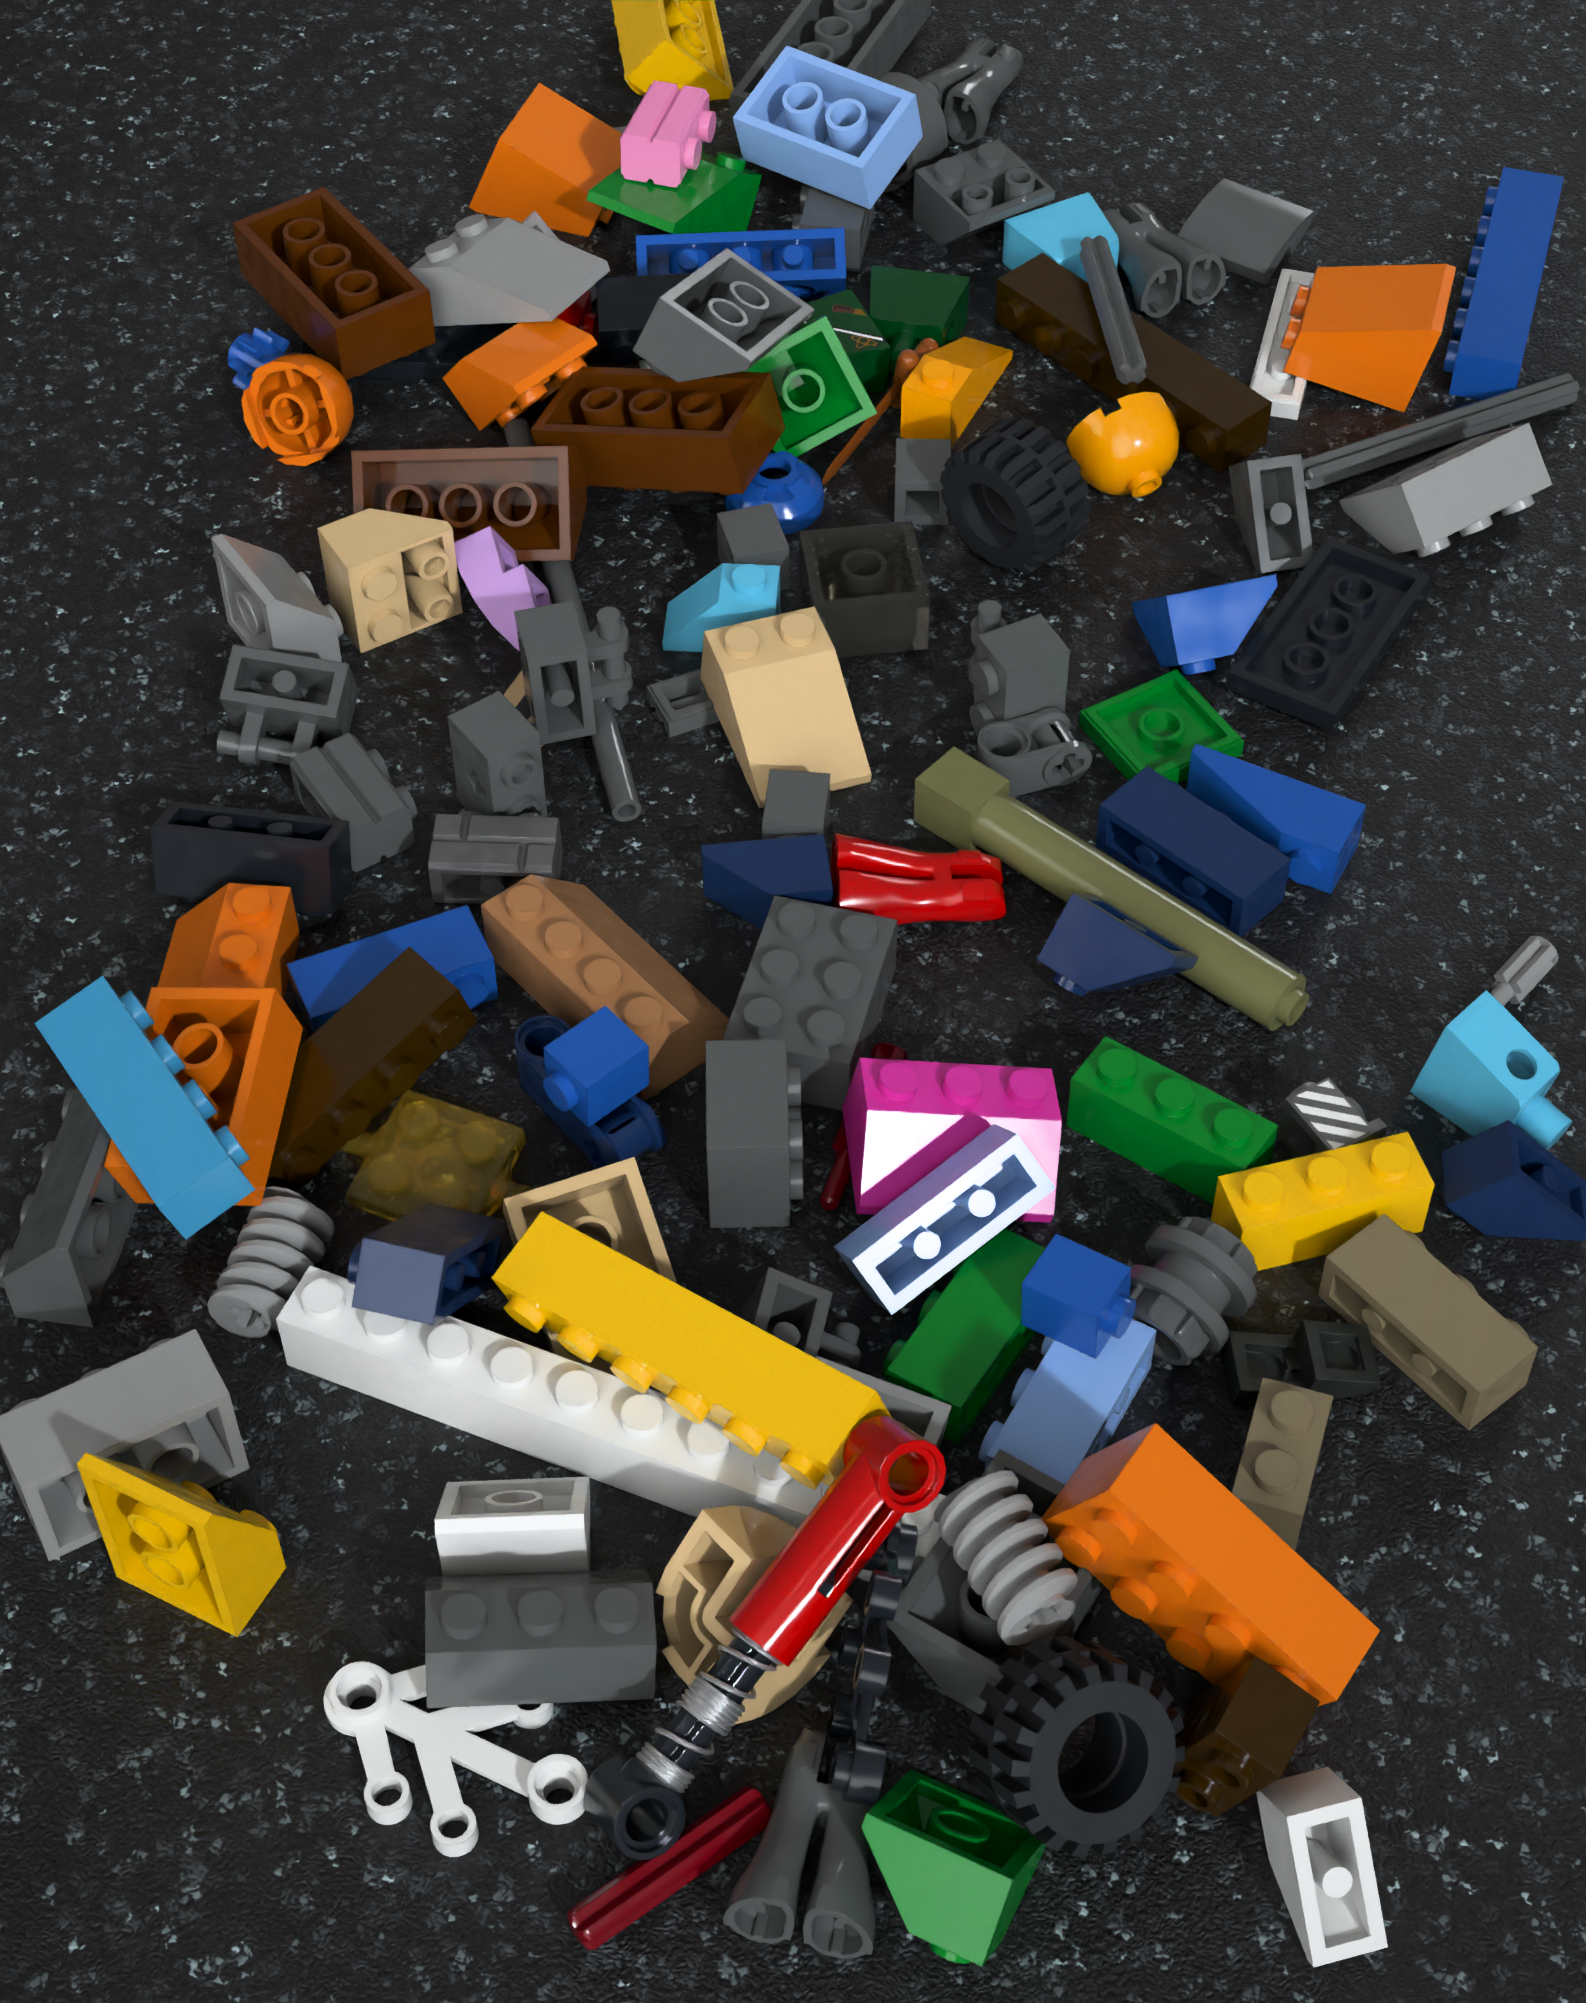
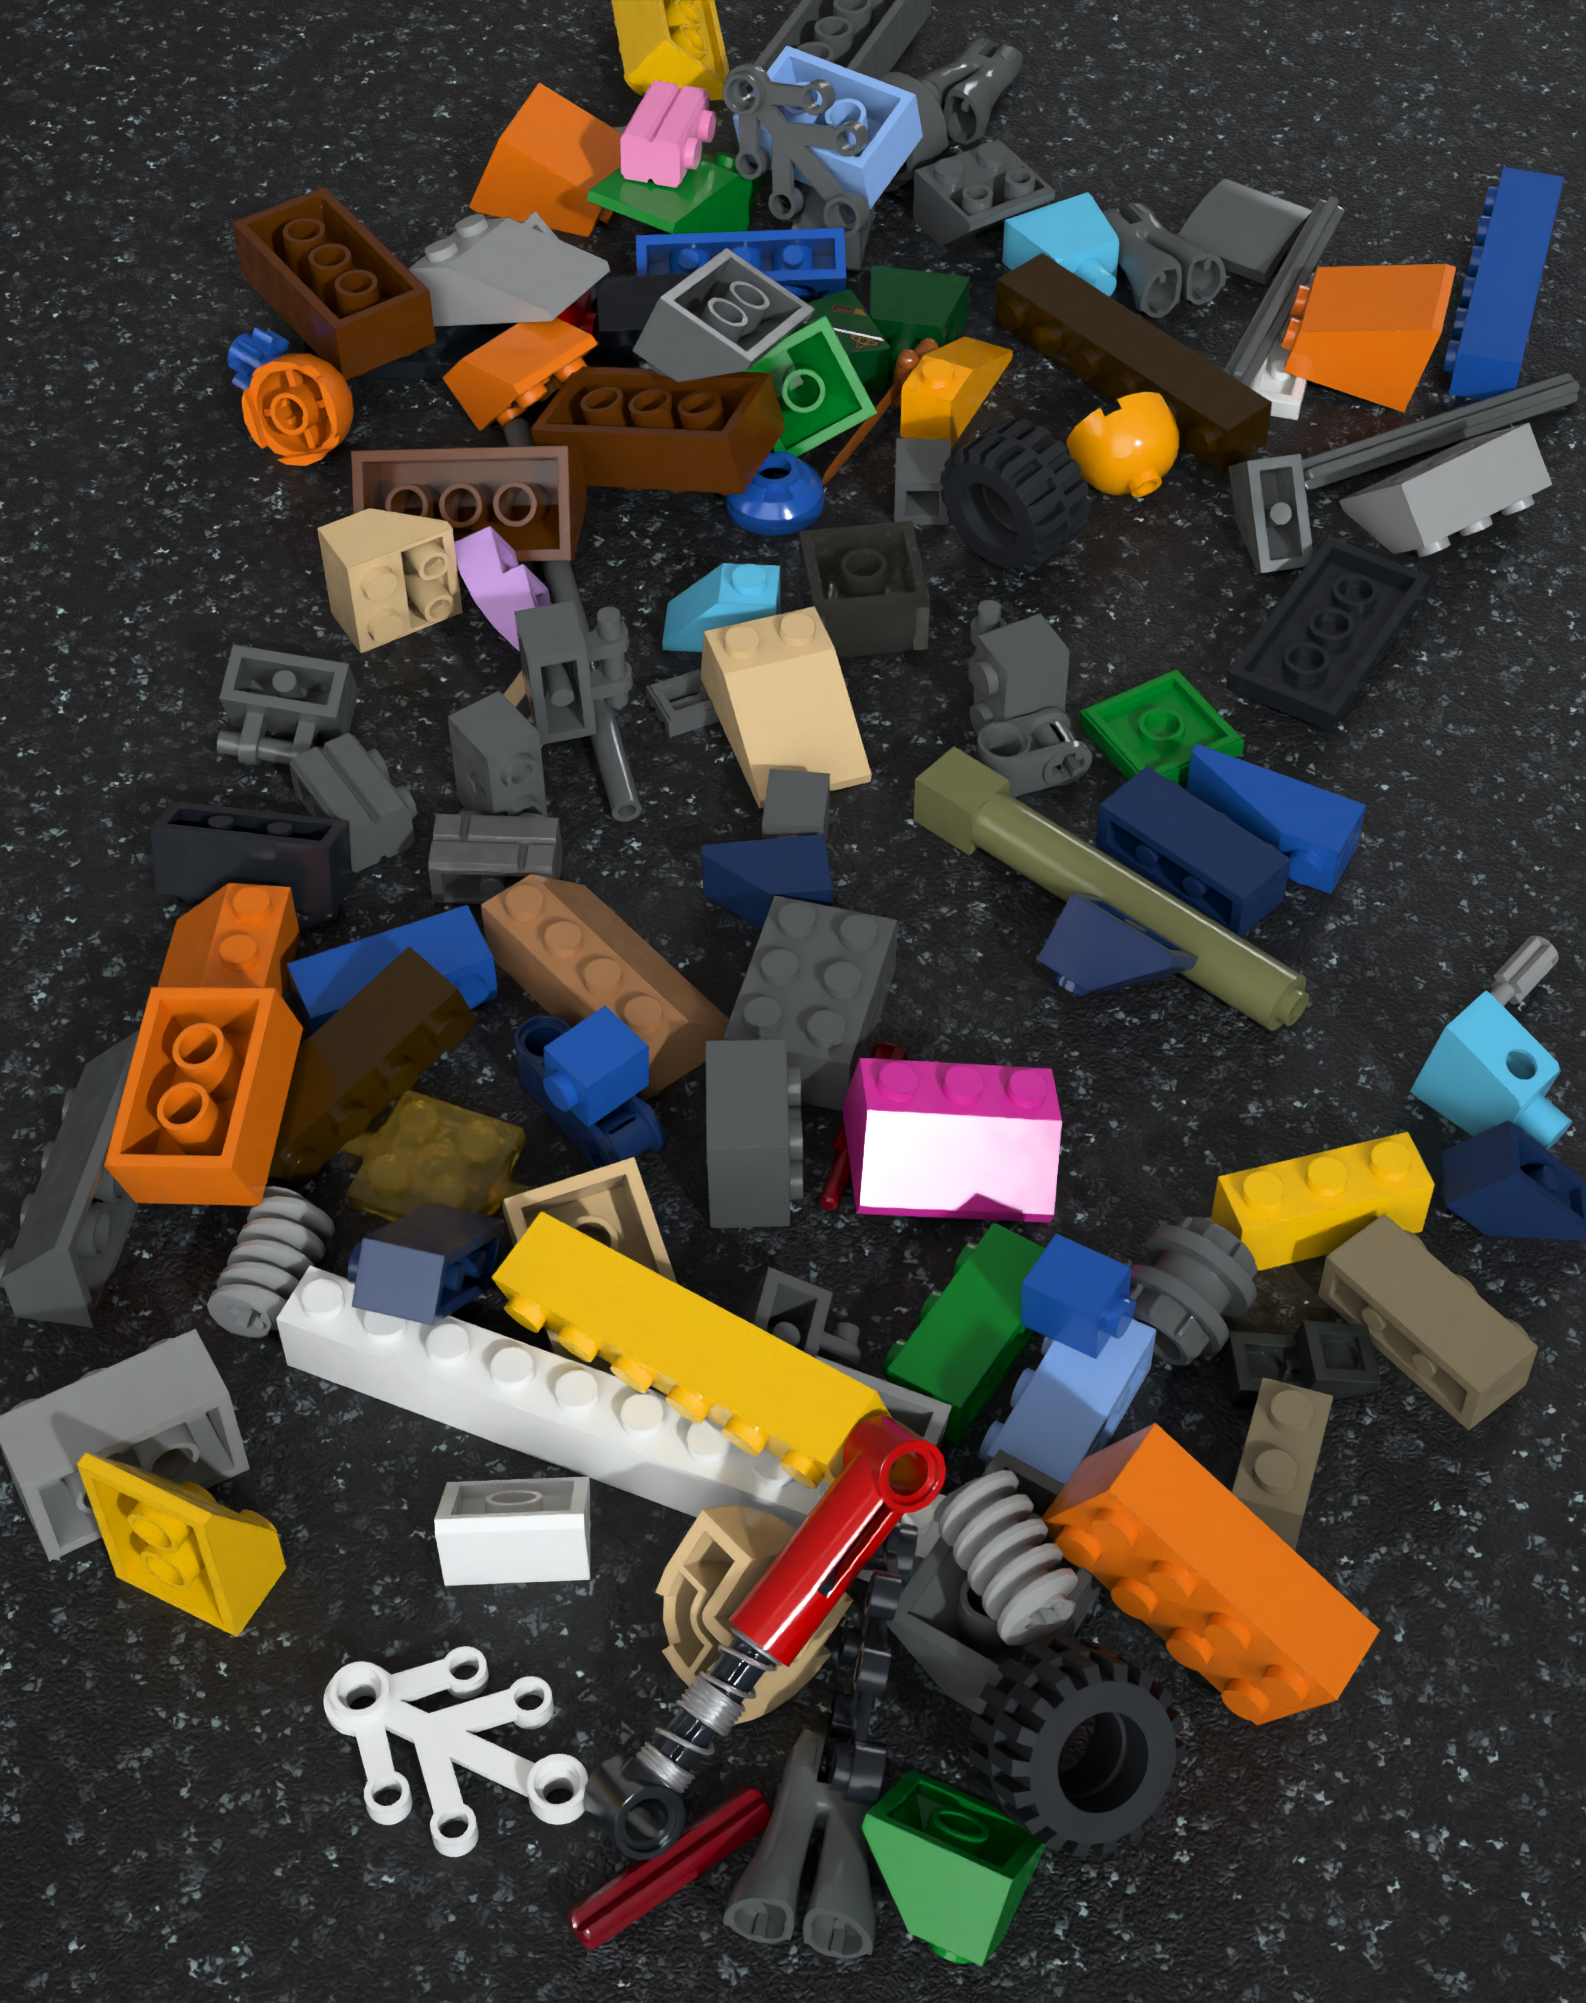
dark azure brick [34,975,256,1239] -> none
light grey slope [211,533,343,662] -> none
dark grey slope [425,1569,657,1708] -> none
dark grey brick [717,503,789,591] -> none
red piece [830,833,1006,925] -> none
light blue brick [834,1124,1056,1315] -> none
green brick [1066,1036,1278,1204] -> none
dark grey axle [1079,235,1147,385] -> none
slope [1132,574,1278,676] -> none
dark brown brick [1173,1655,1320,1817] -> none
white slope [1256,1767,1388,1967] -> none
flat silver brick [1278,1077,1387,1158] -> none
none -> dark grey plant [723,63,869,238]
none -> dark grey axle [1223,196,1345,388]

